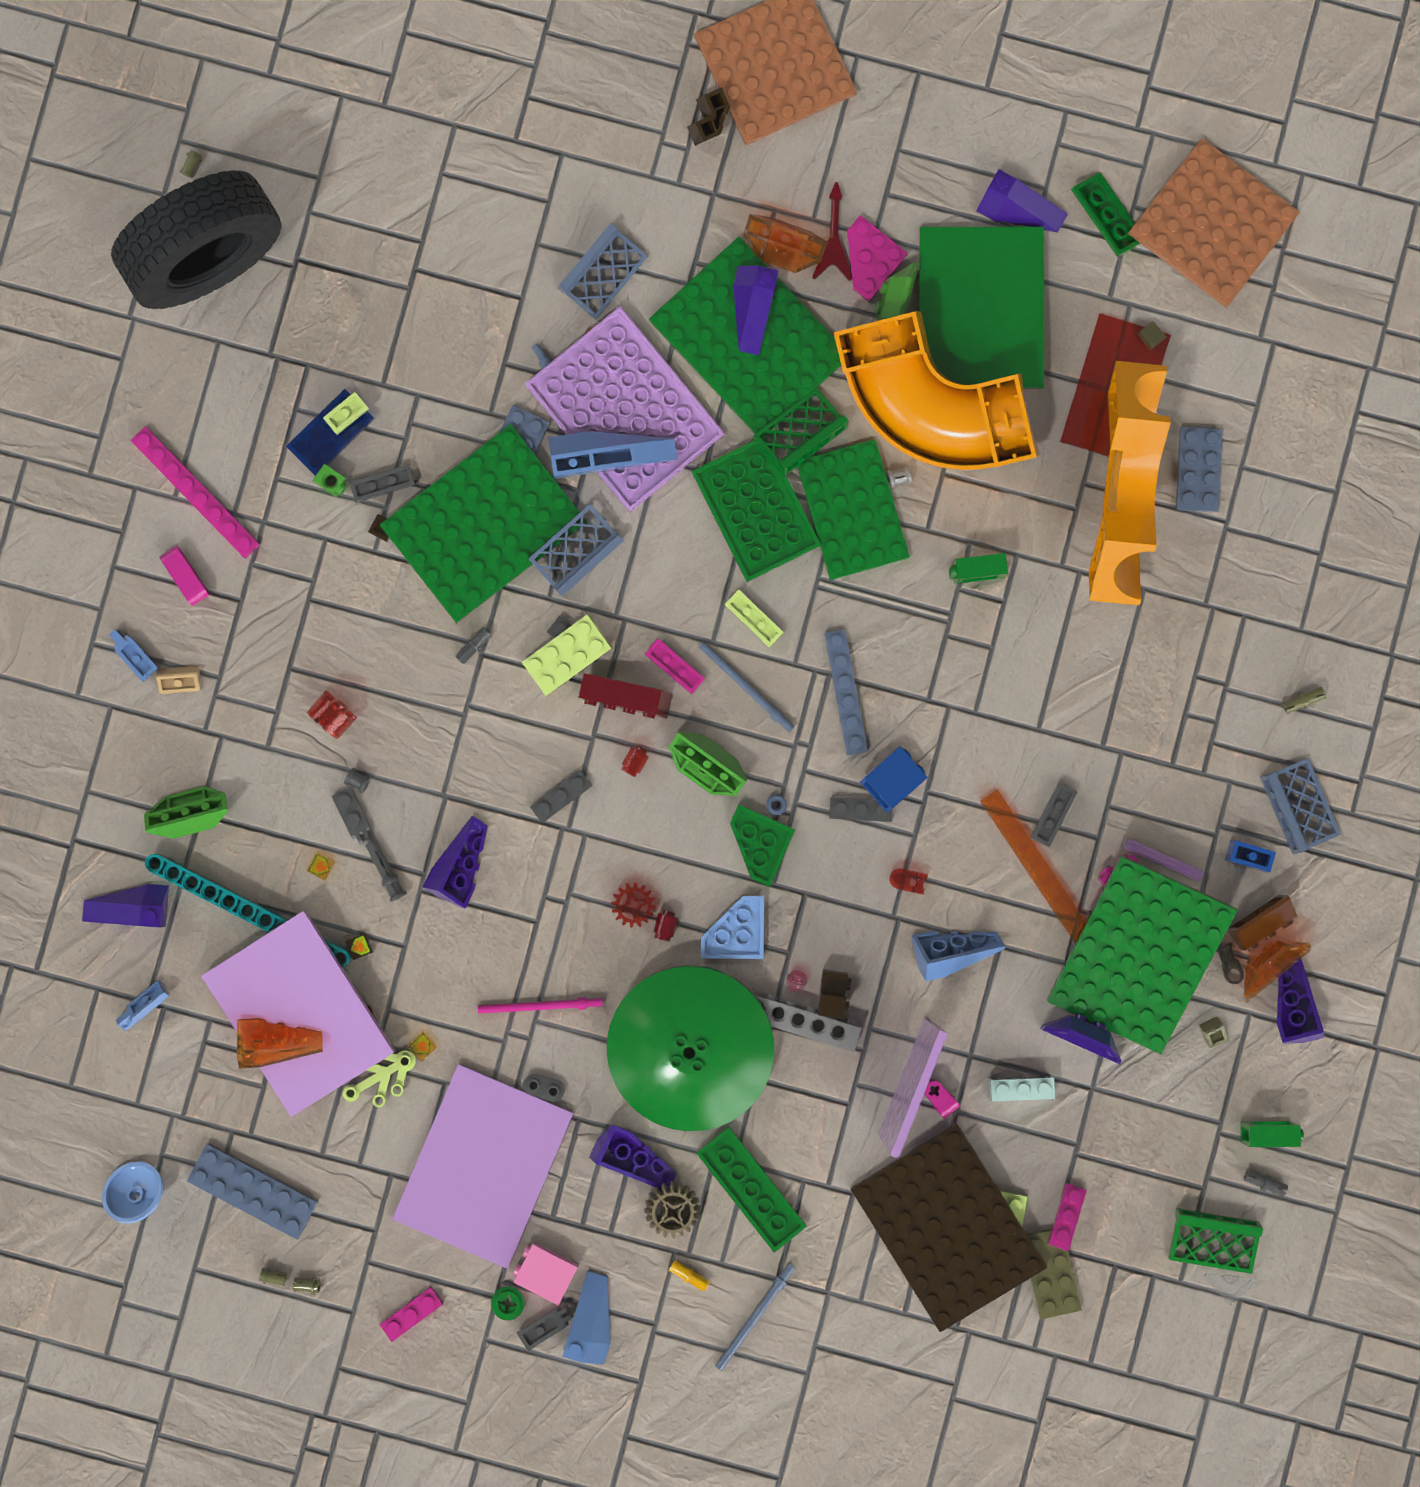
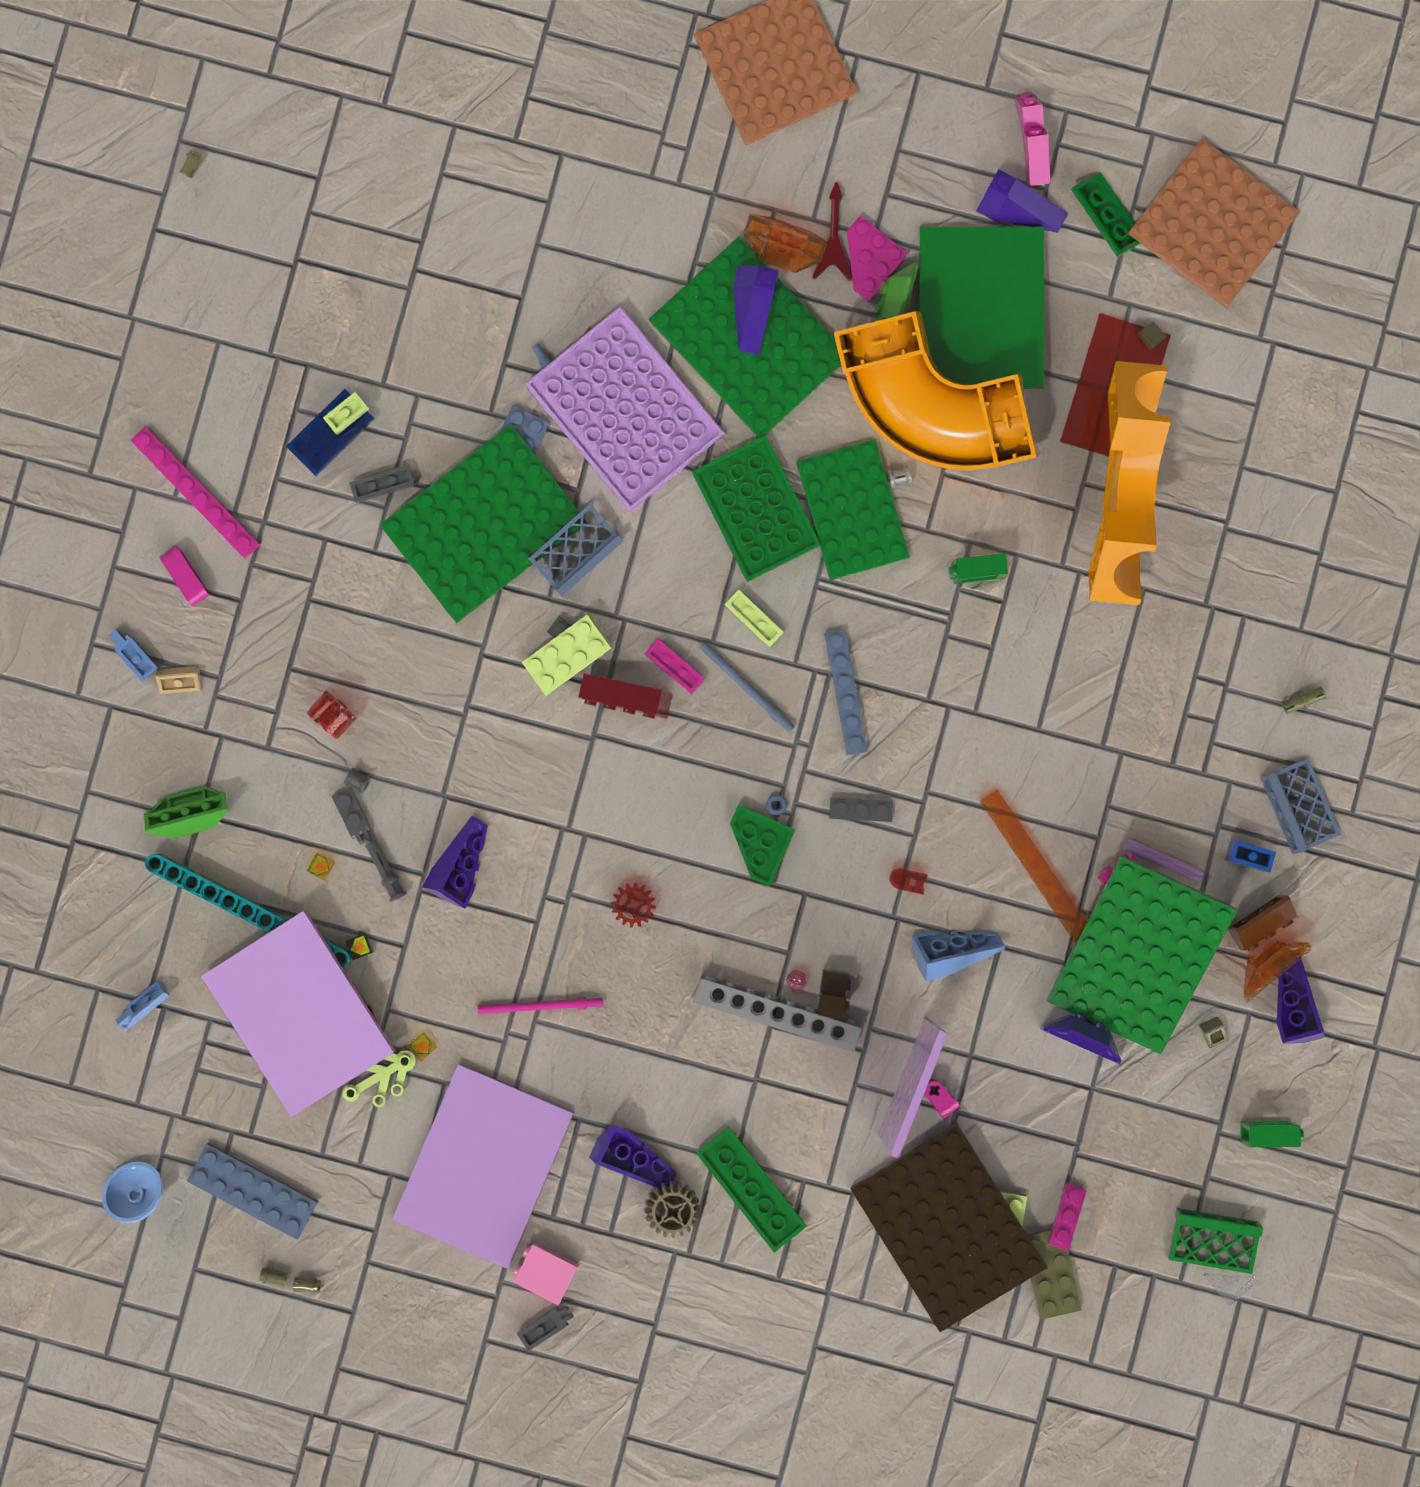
dark purple wedge [82,884,169,928] -> none
black tyre [111,170,282,309] -> none
clear orange wedge [237,1018,323,1069] -> none
bright green brick [313,464,348,497] -> none
dark brown tile [368,514,389,542] -> none
dark pink plate [380,1286,443,1342] -> none
dark grey axle [455,627,492,664] -> none
green gear [491,1286,525,1320] -> none
dark grey plate [523,1074,565,1102] -> none
dark grey plate [530,770,592,824] -> none
medium blue wedge [548,431,678,479] -> none
sand blue fence [557,223,648,320] -> none
medium blue wedge [562,1271,610,1364] -> none
green dish [607,965,774,1131] -> none
clear red brick [621,745,649,777] -> none
dark red brick [653,910,678,942] -> none
bright green wedge [668,731,747,796] -> none
yellow axle [668,1259,709,1291] -> none
dark brown brick [687,87,730,146] -> none
light blue plate [701,896,764,959] -> none
sand blue bar [715,1263,795,1371] -> none
green fence [753,388,849,476] -> none
blue brick [860,746,928,813] -> none
light aqua brick [988,1076,1055,1101] -> none
dark grey plate [1030,782,1078,847] -> none
sand blue plate [1176,427,1222,512] -> none
clear smoke connector [1216,943,1244,984] -> none
dark grey pin [1243,1168,1288,1198] -> none
none -> arch [1015,92,1051,186]

